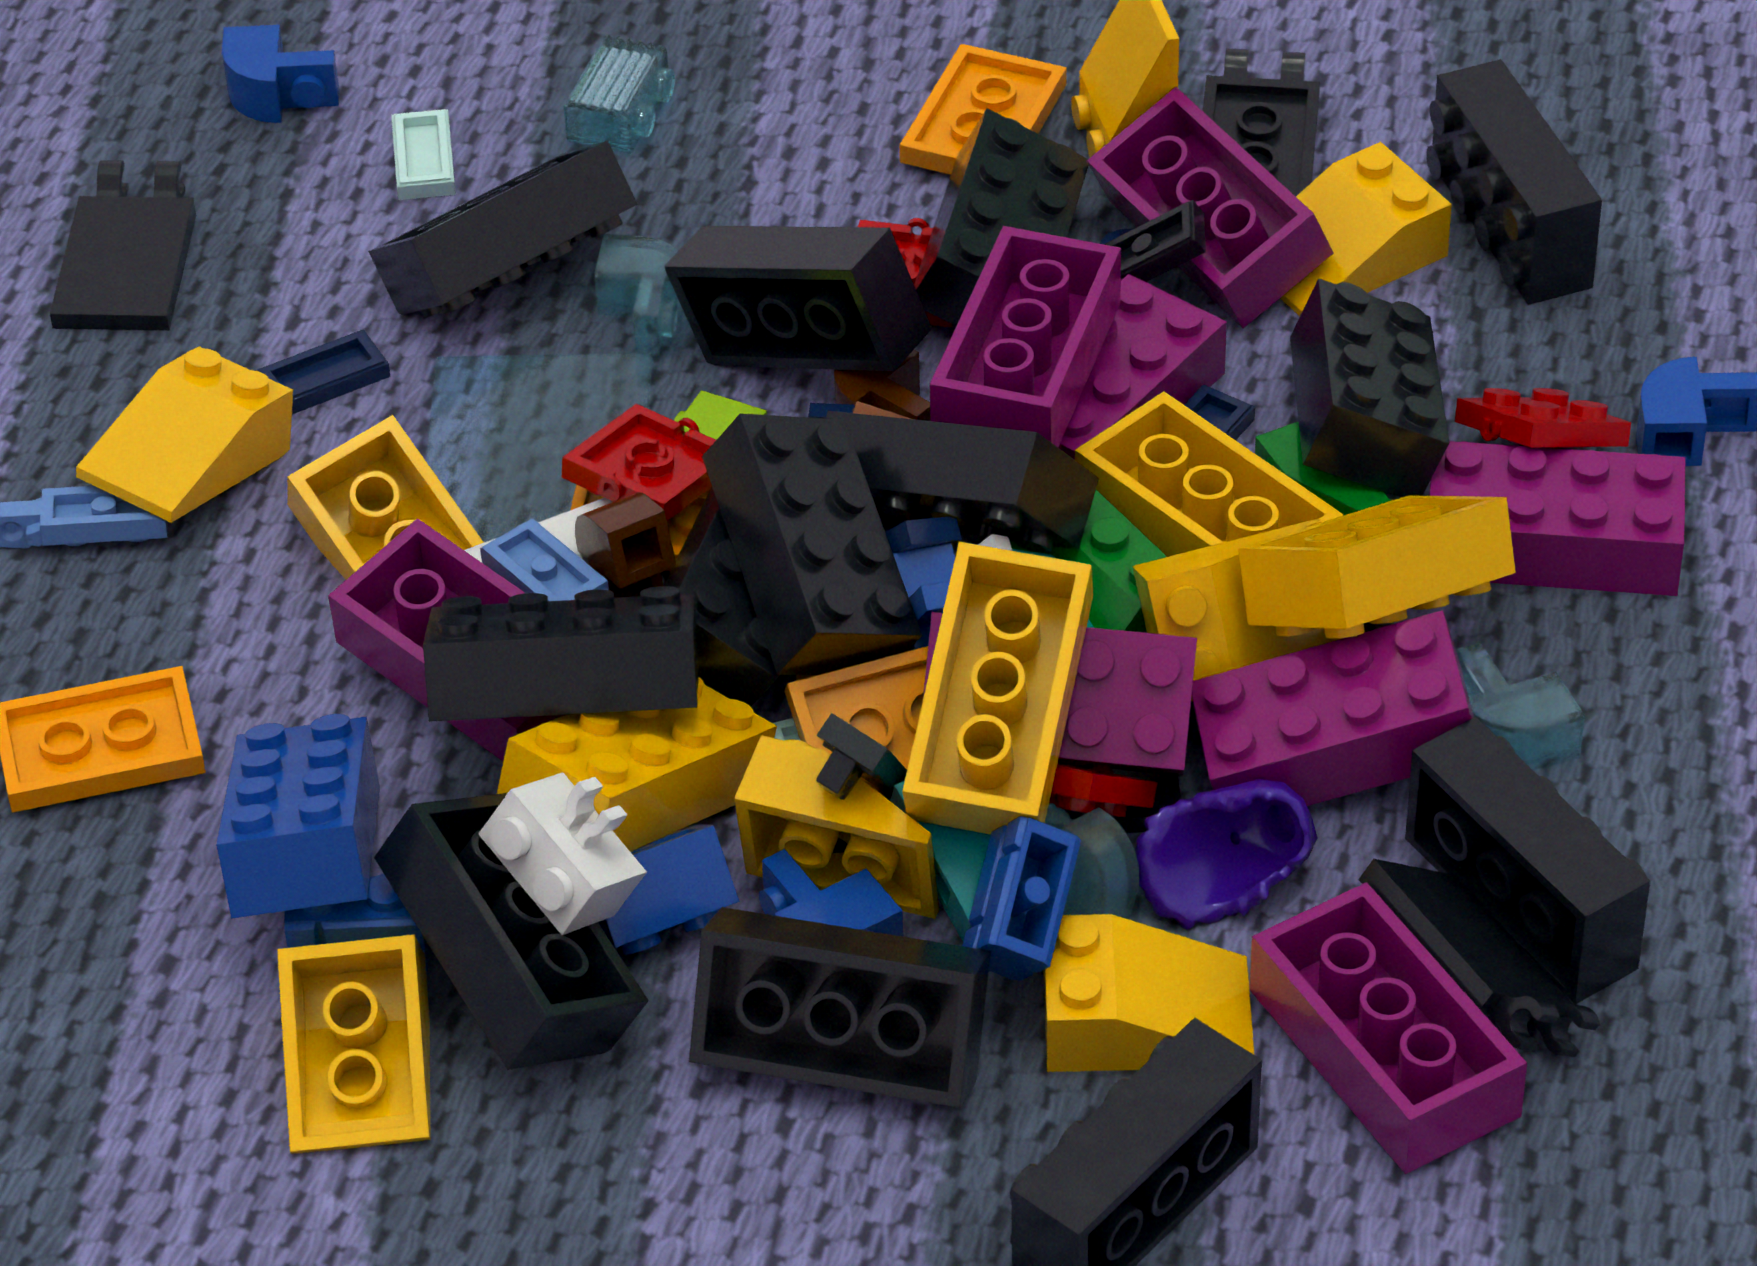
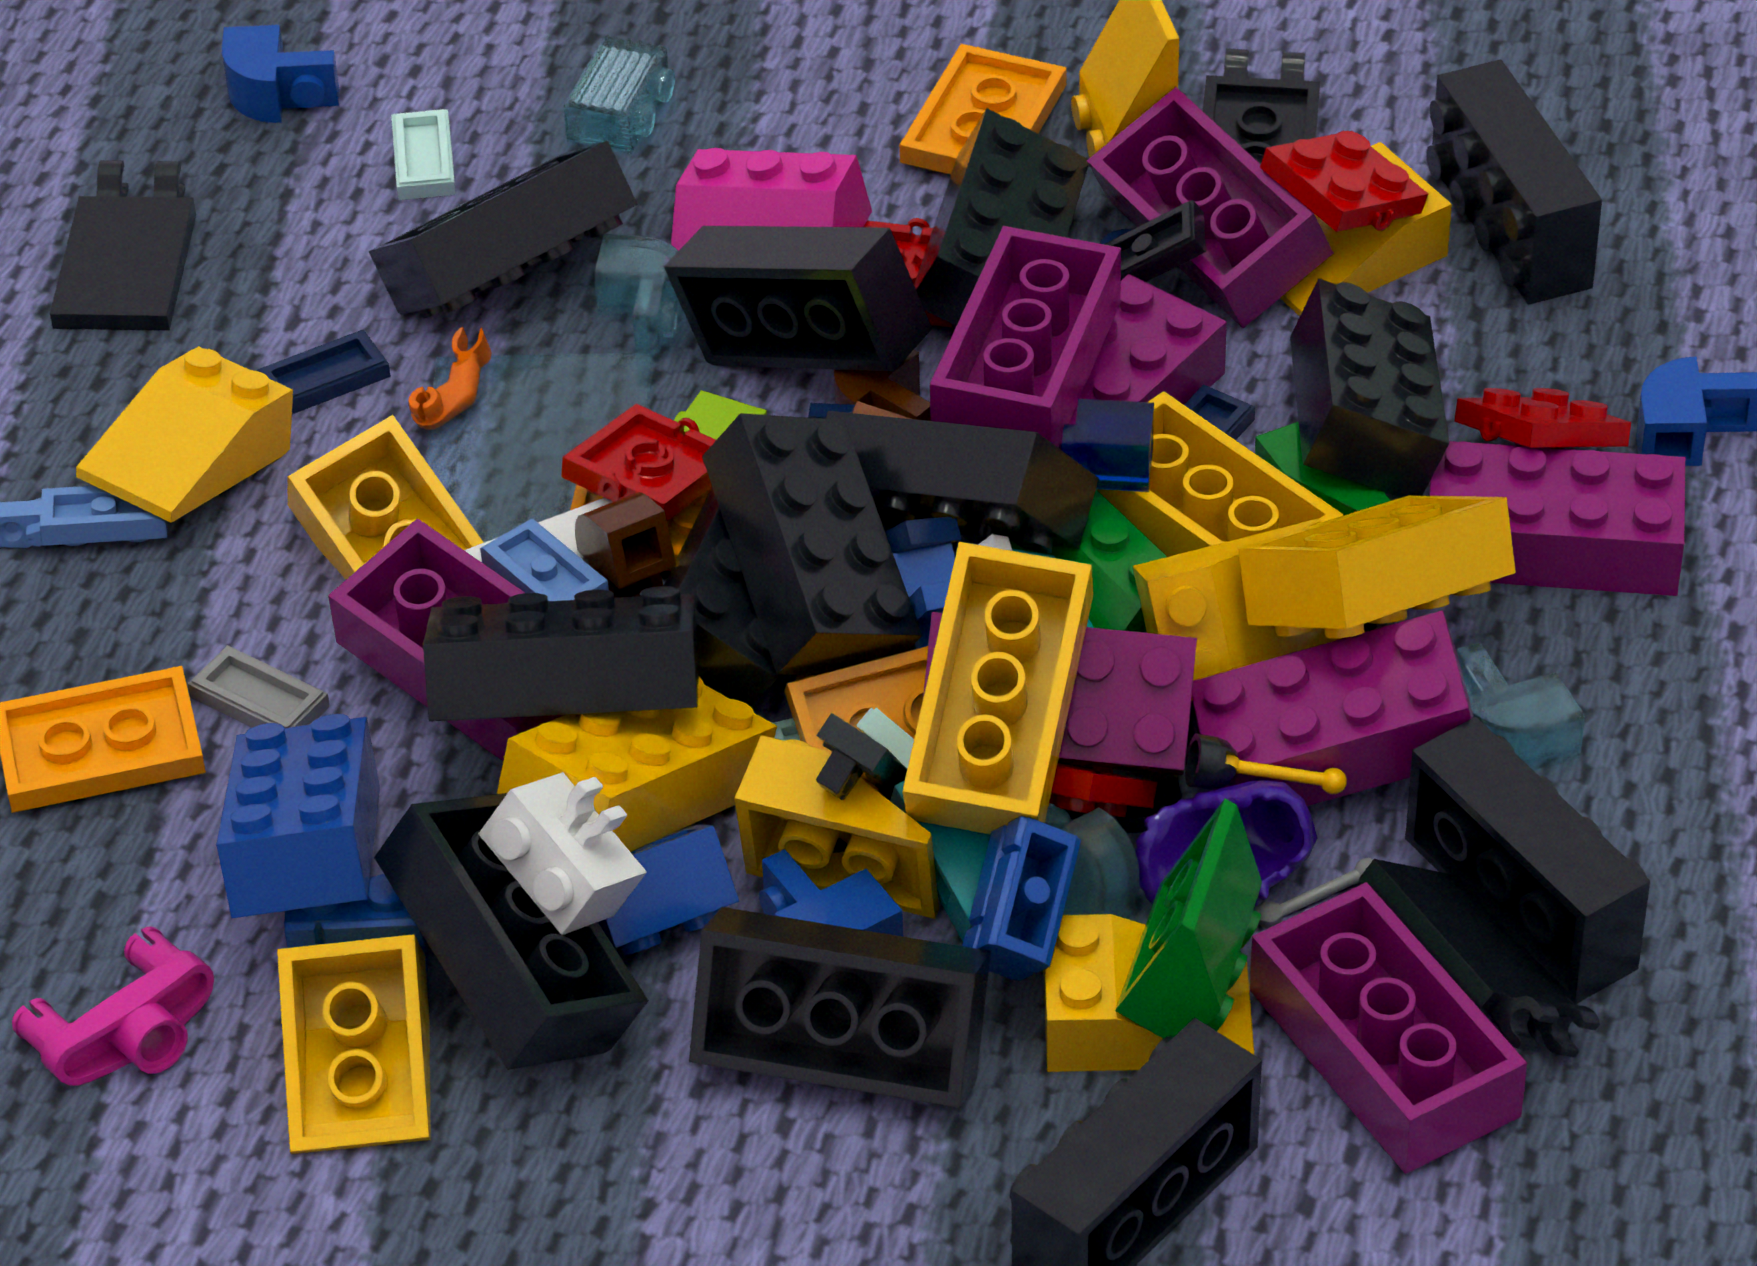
none -> dark pink connector [12,926,214,1085]
none -> light grey tile [188,645,330,728]
none -> orange arm [408,327,492,430]
none -> dark pink slope [670,148,872,259]
none -> light aqua tile [856,708,914,769]
none -> clear blue brick [1062,399,1154,492]
none -> green slope [1115,798,1262,1039]
none -> hinge [1185,733,1347,794]
none -> light grey hinge [1256,858,1373,928]
none -> red plate [1260,131,1428,232]

